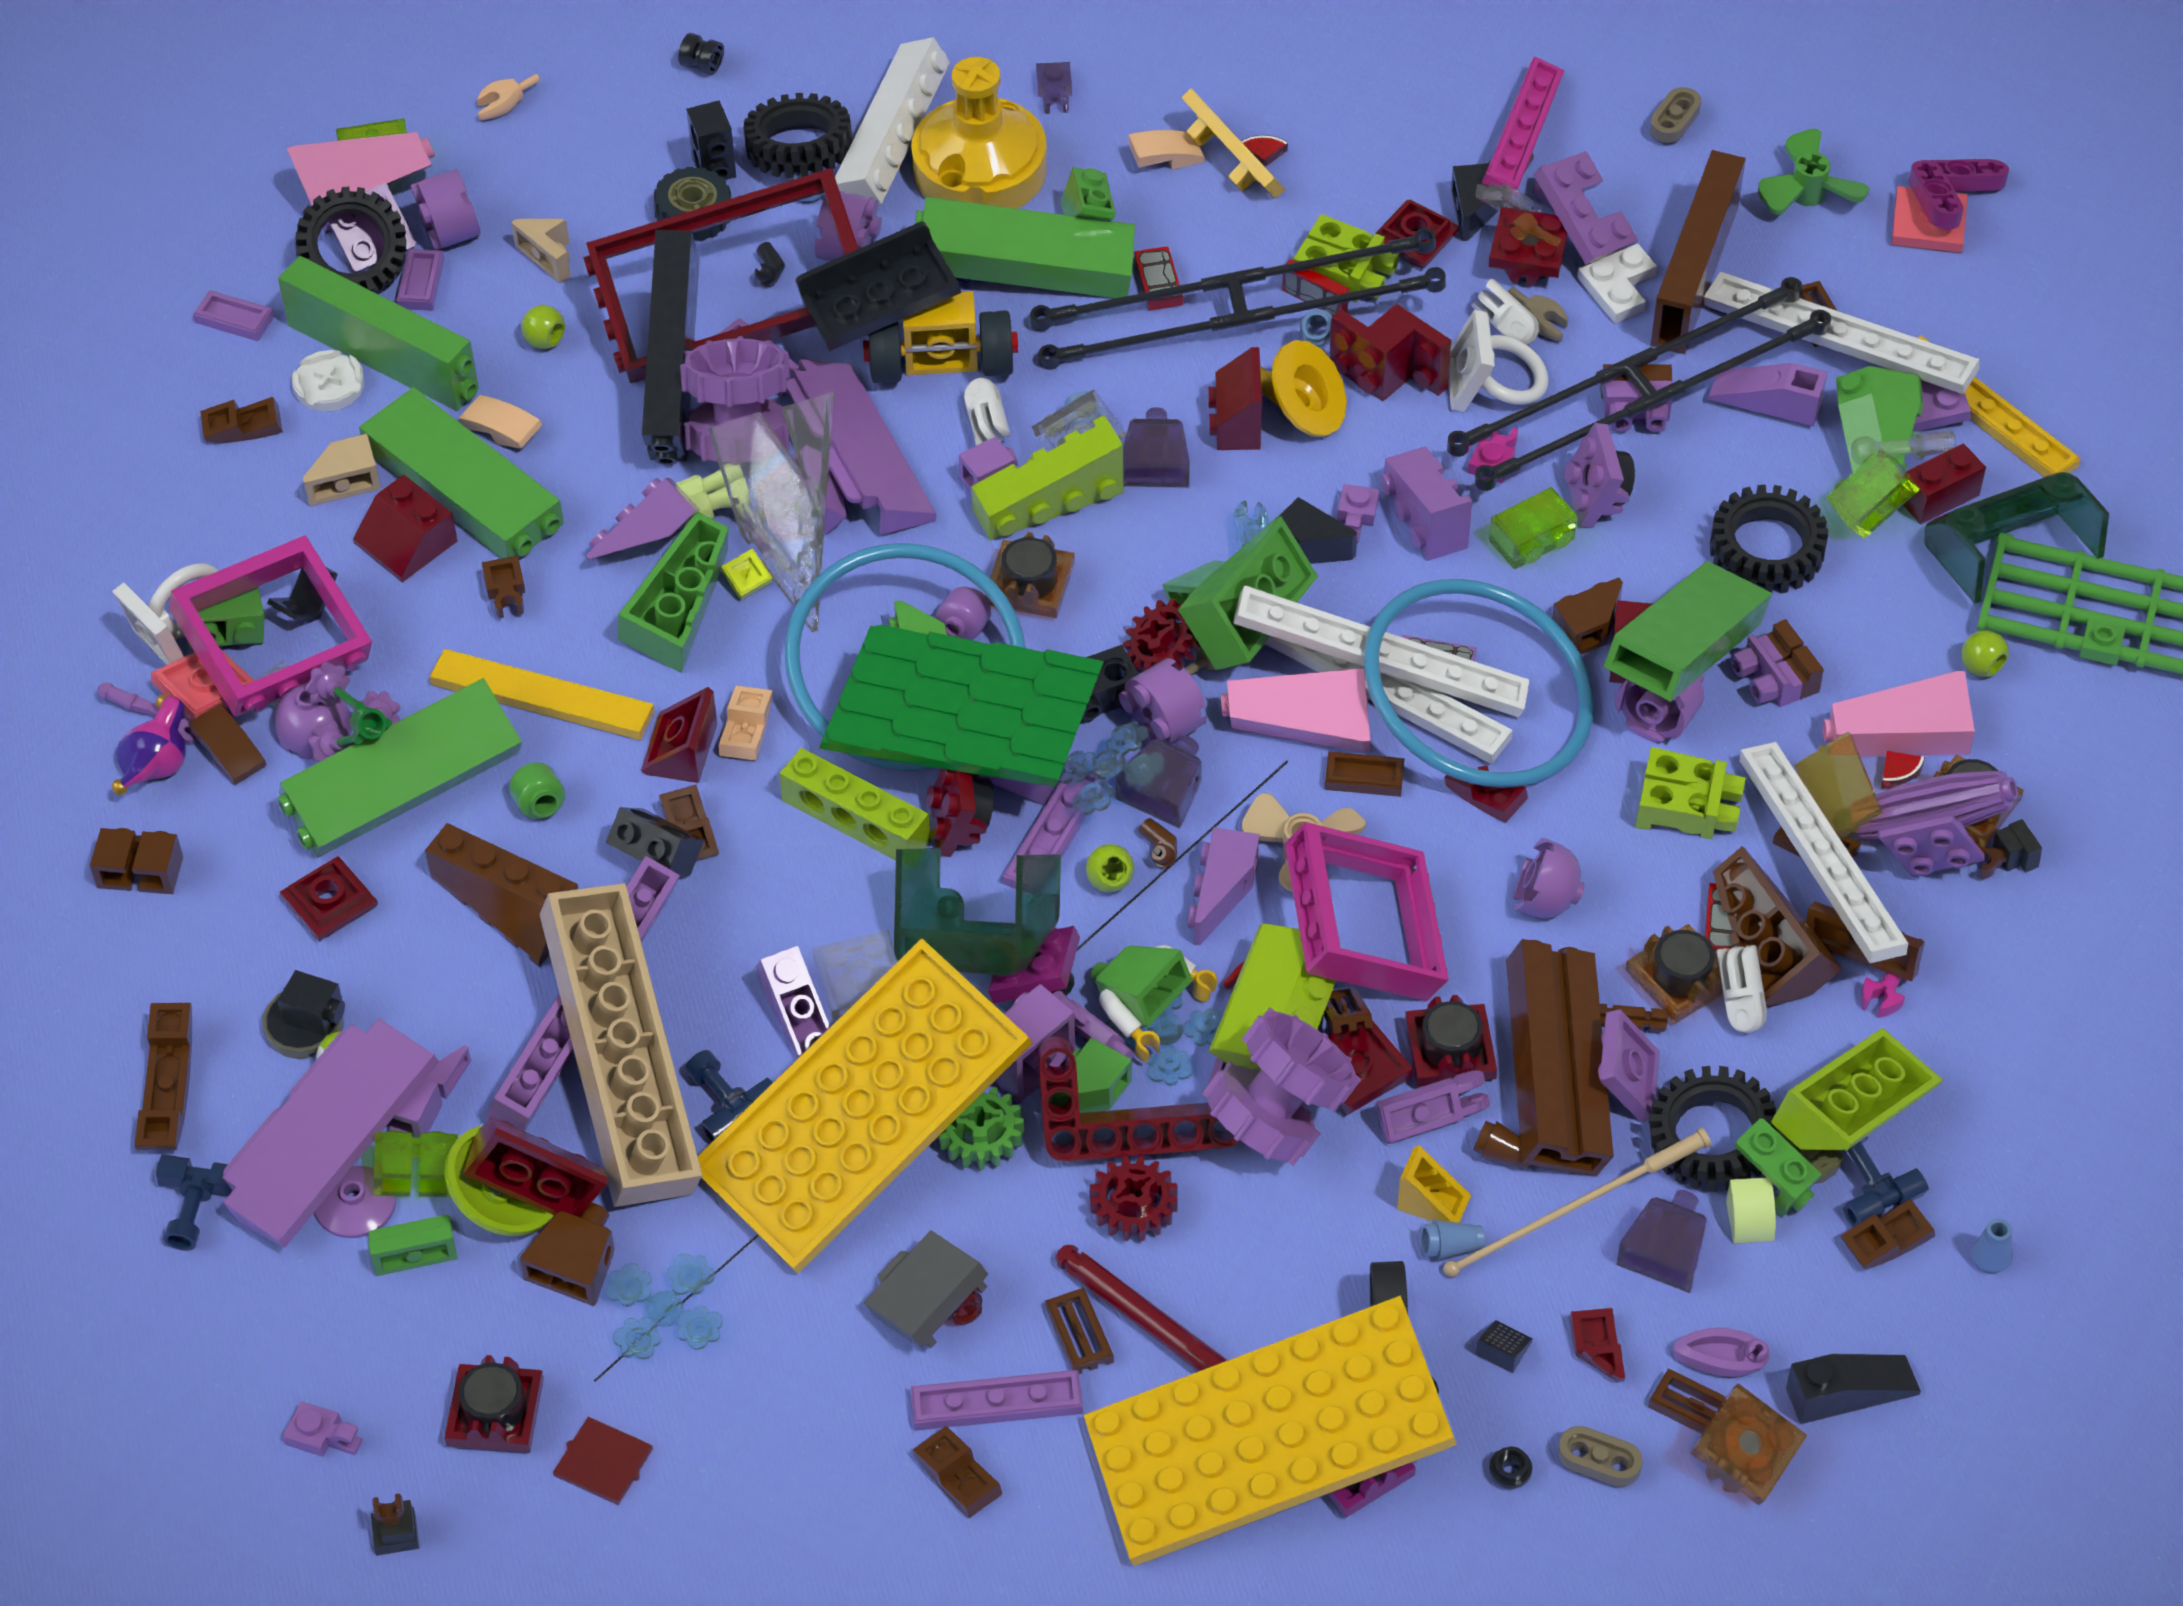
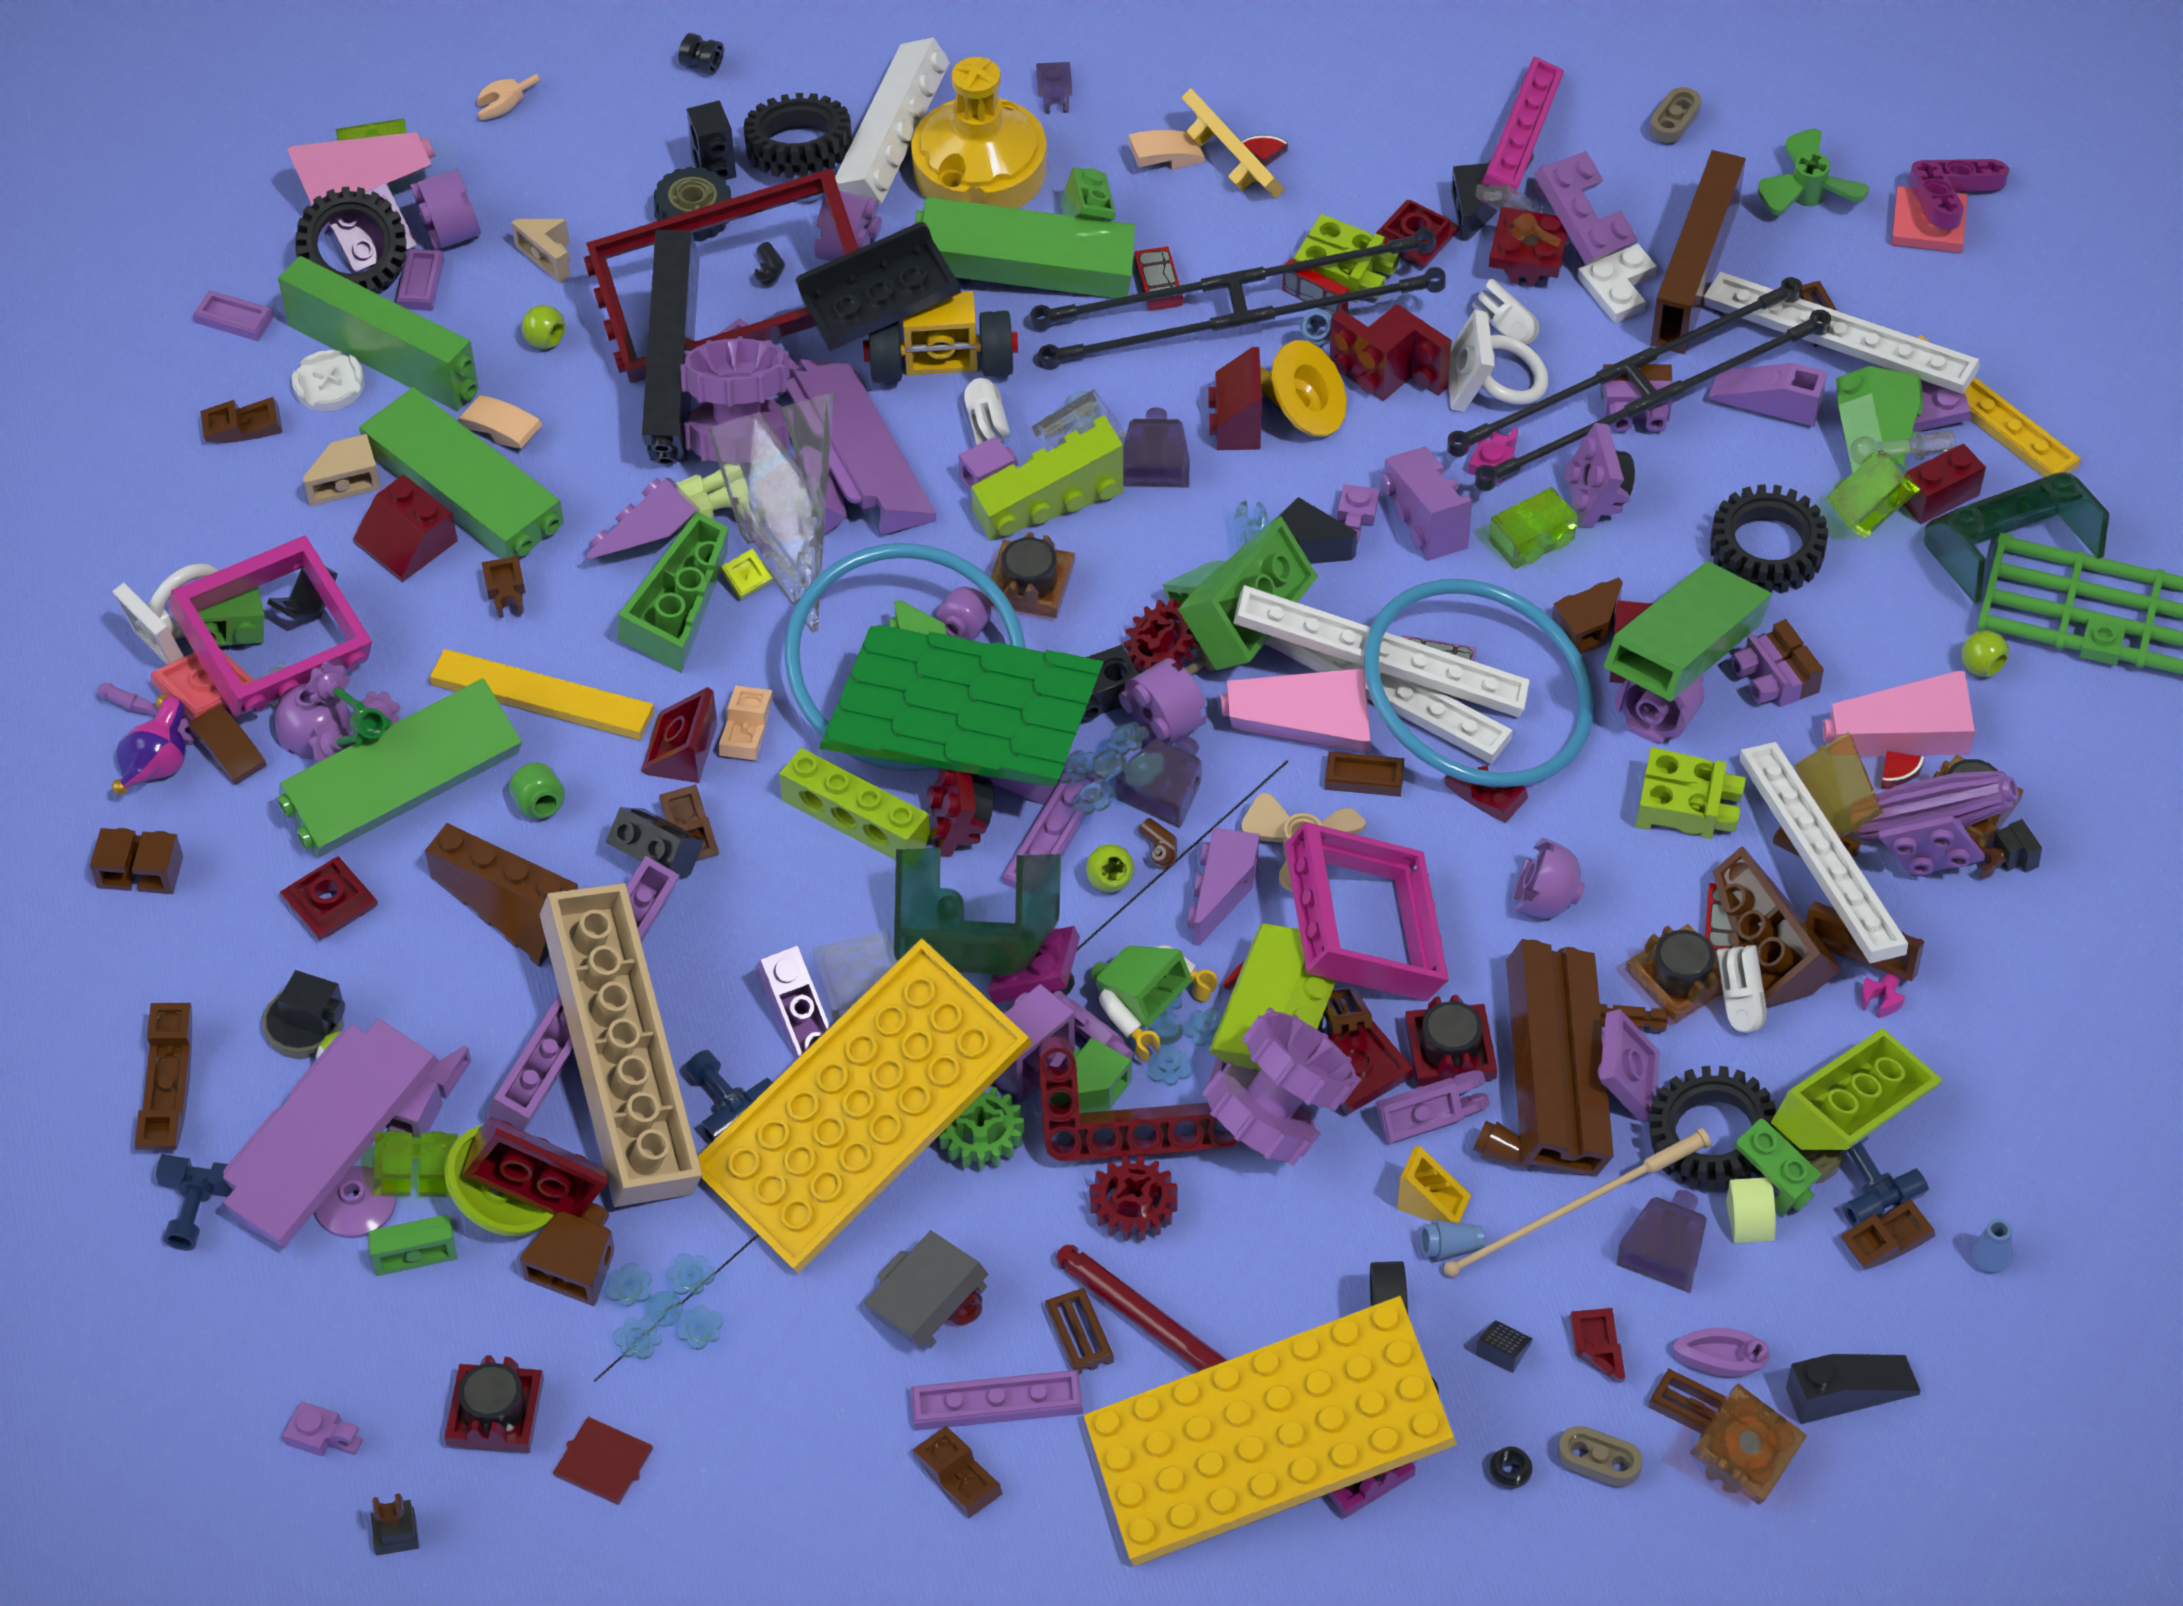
dark tan hand [1508,287,1568,342] -> none

